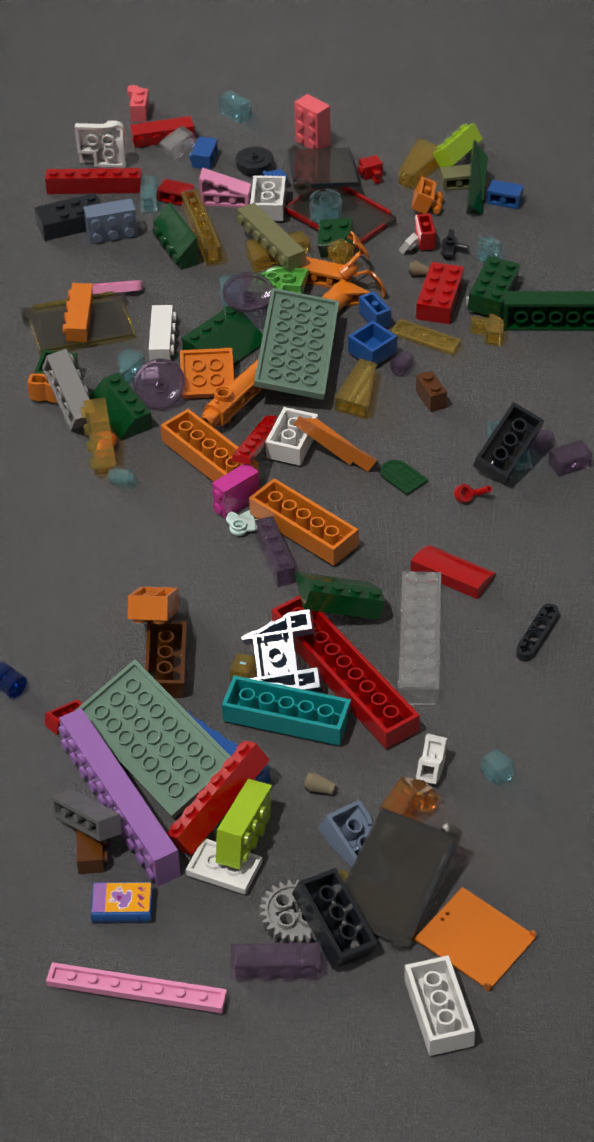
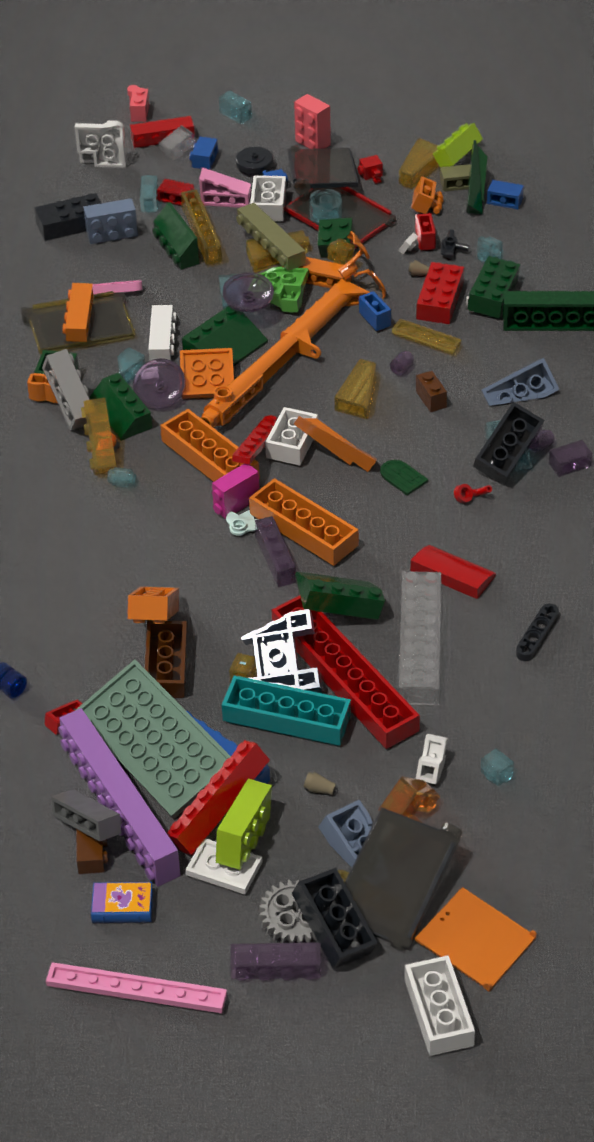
red brick [45,168,143,194] -> none
sand green plate [253,288,339,400] -> none
blue piece [348,320,397,368] -> none
clear yellow brick [470,314,504,347] -> none
none -> sand blue wedge [481,358,560,406]

